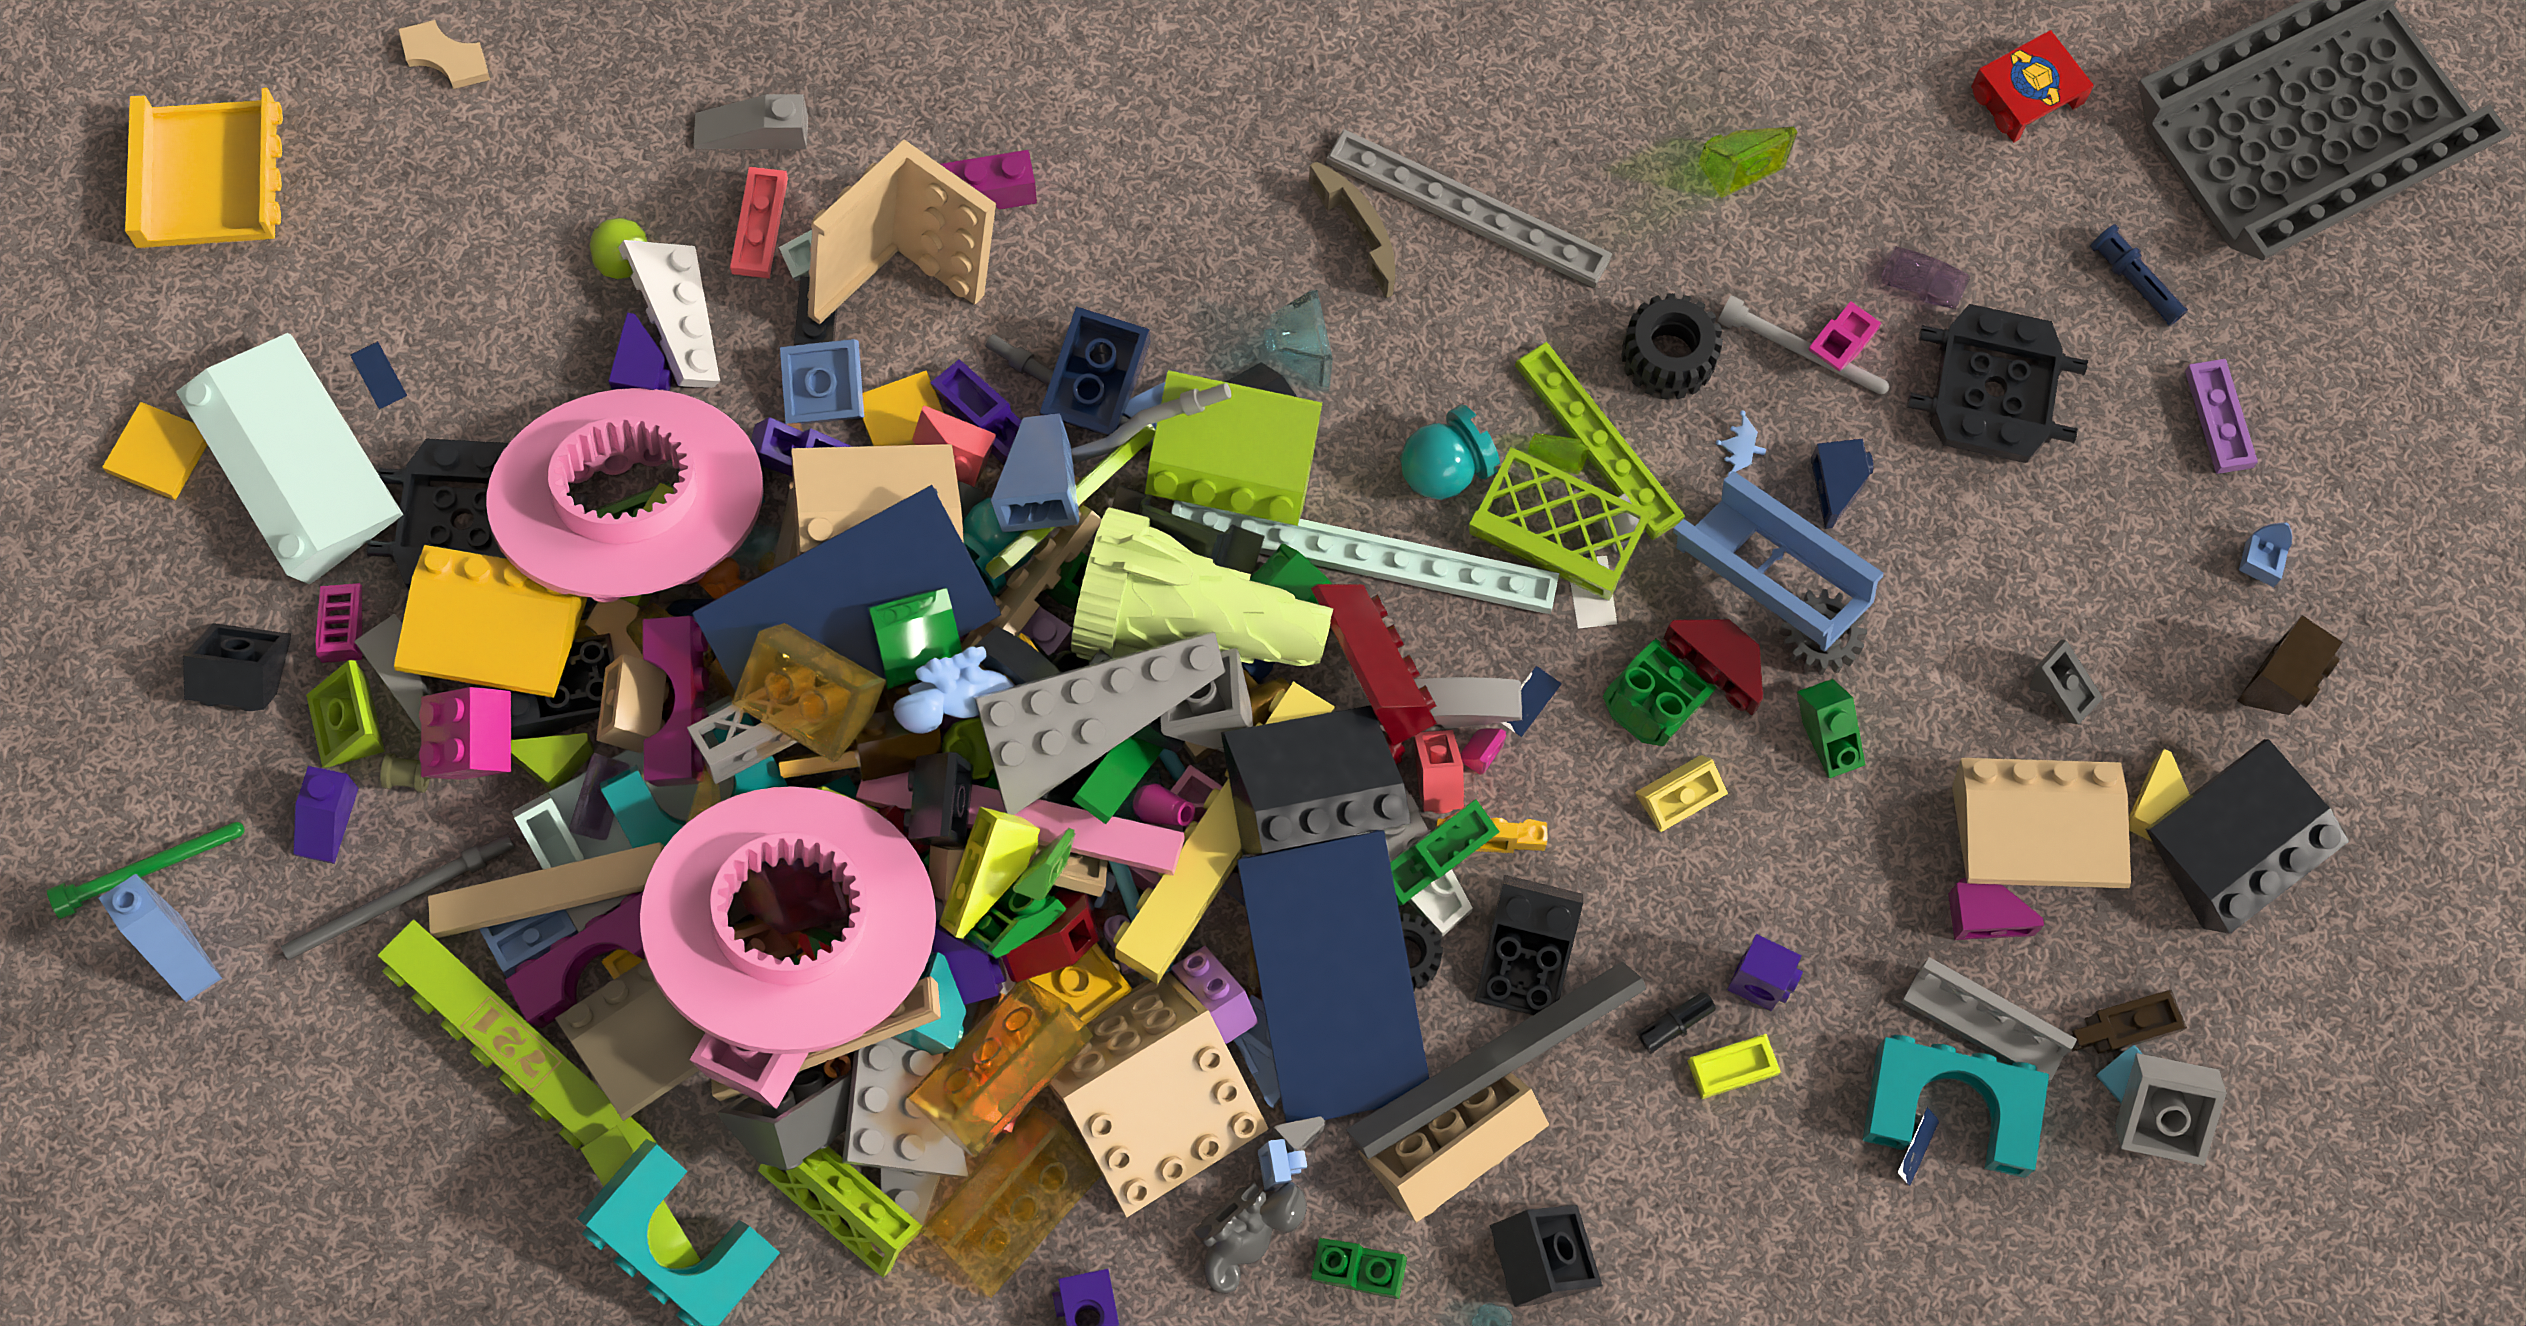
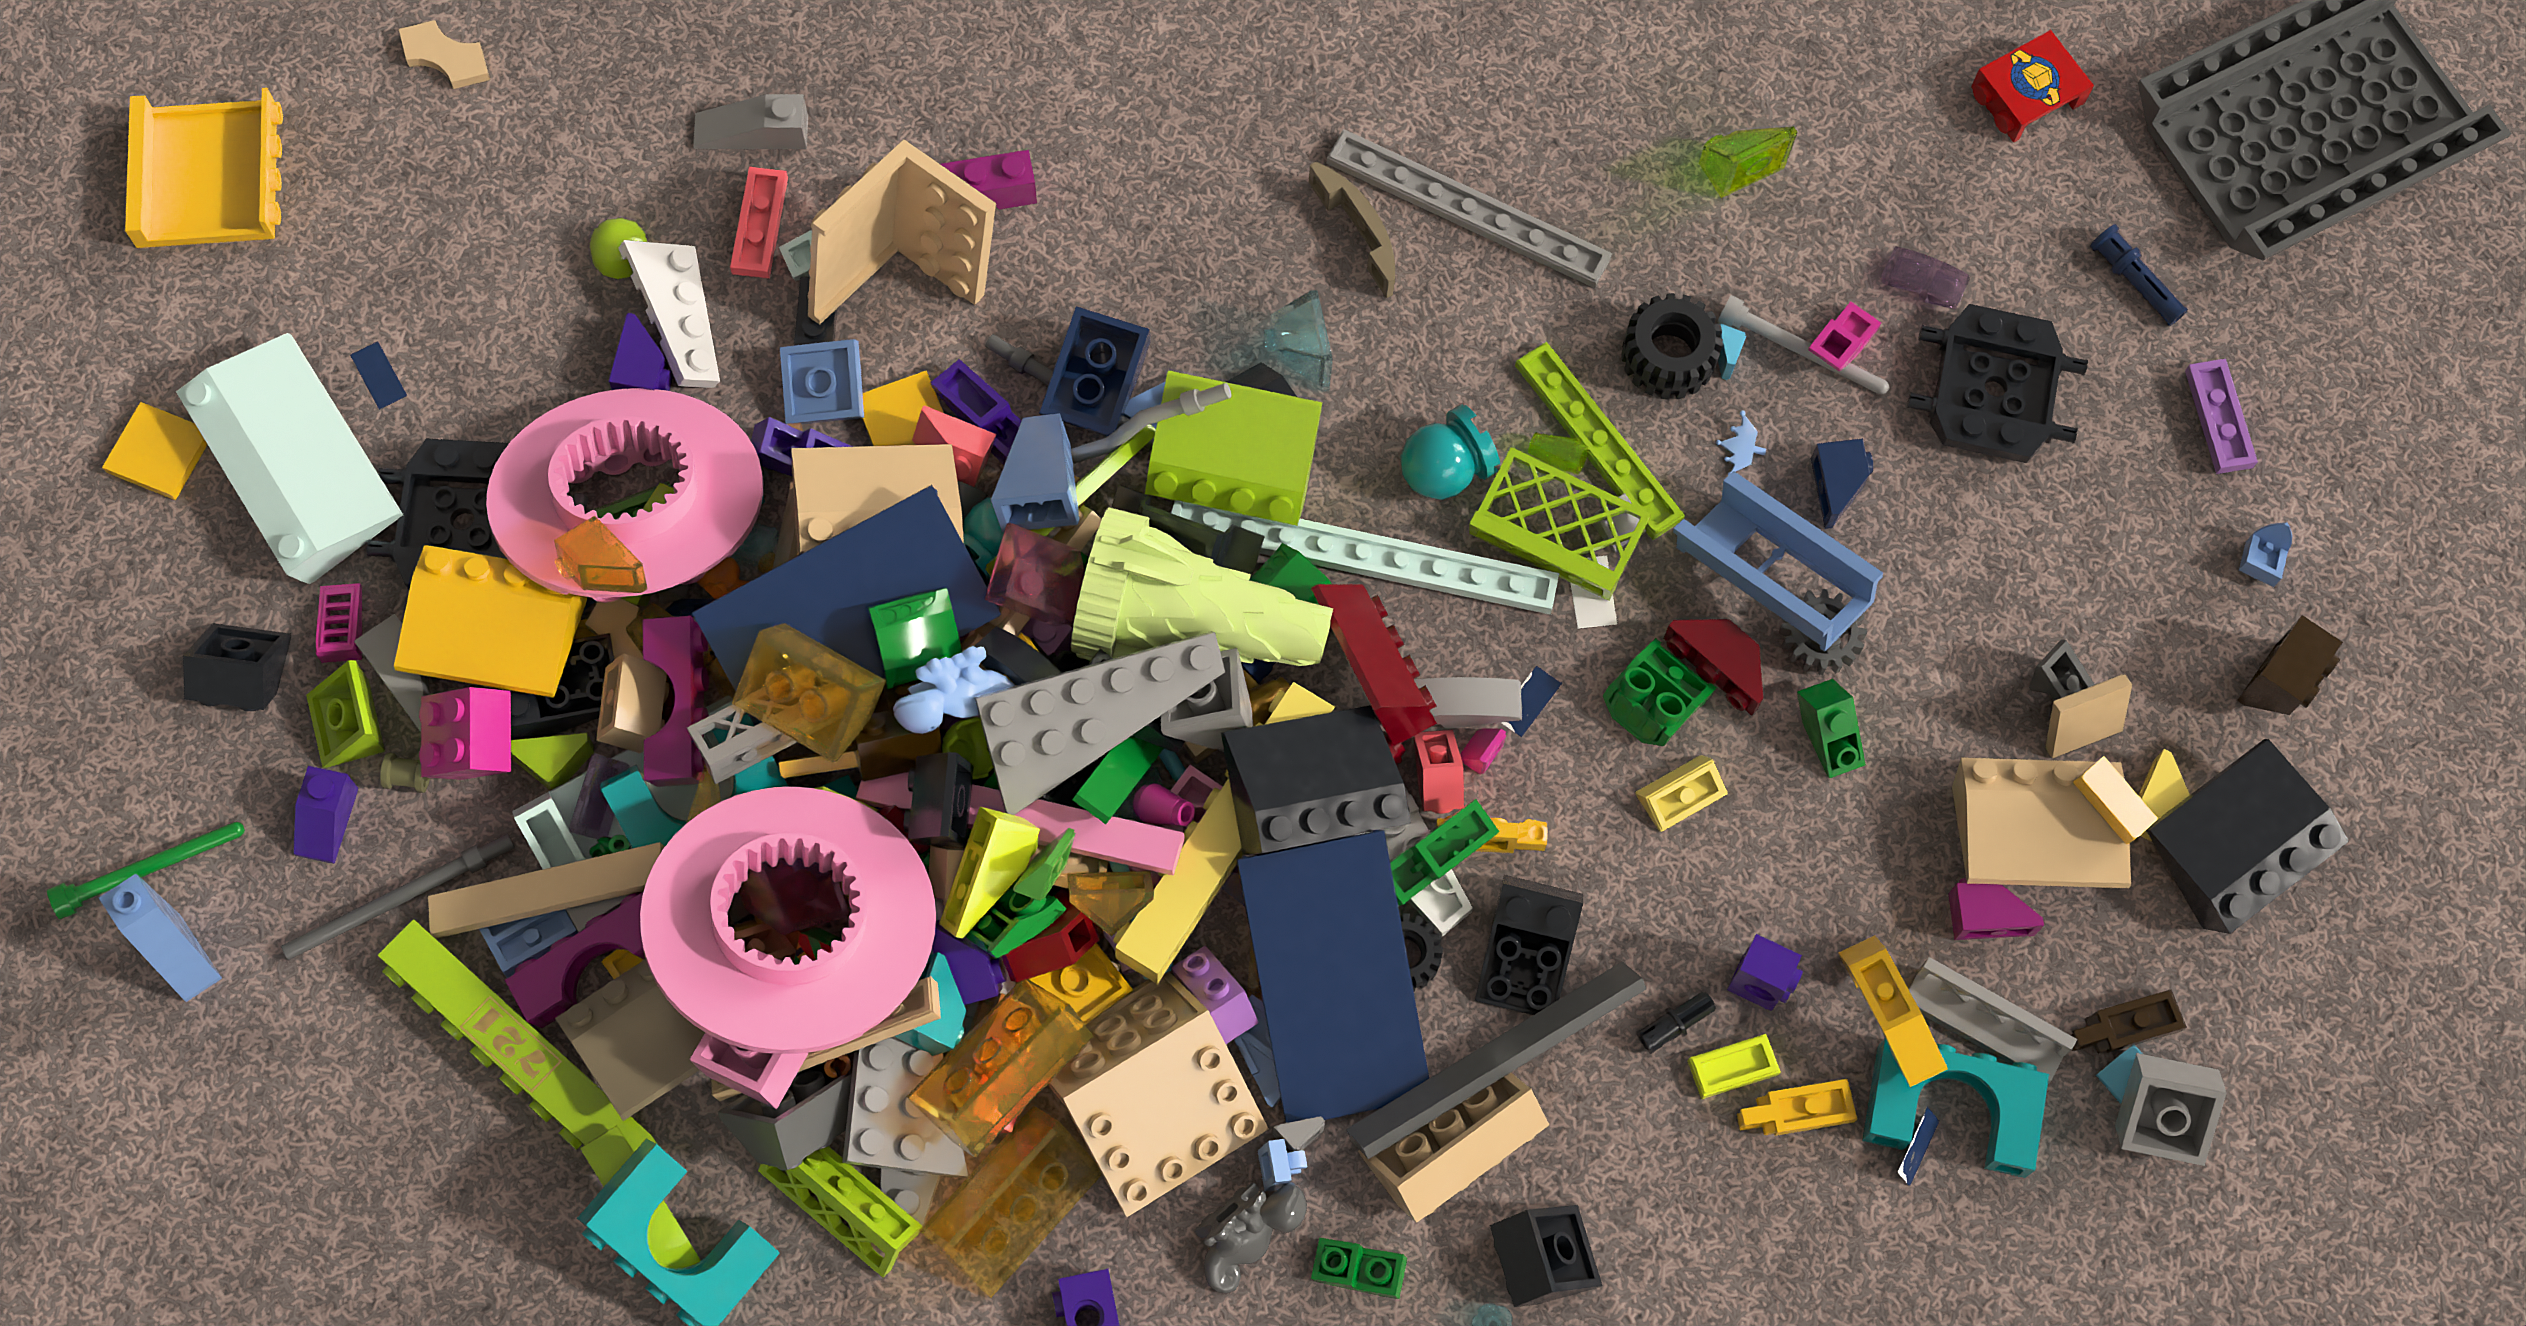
none -> clear yellow slope [554,516,648,593]
none -> green arm [589,834,631,858]
none -> clear pink slope [985,523,1085,626]
none -> clear yellow slope [1067,871,1154,937]
none -> medium azure slope [1718,324,1746,380]
none -> yellow hinge [1736,1079,1857,1136]
none -> yellow slope [1838,935,1948,1087]
none -> tan tile [2045,674,2132,758]
none -> slope [2073,756,2158,845]

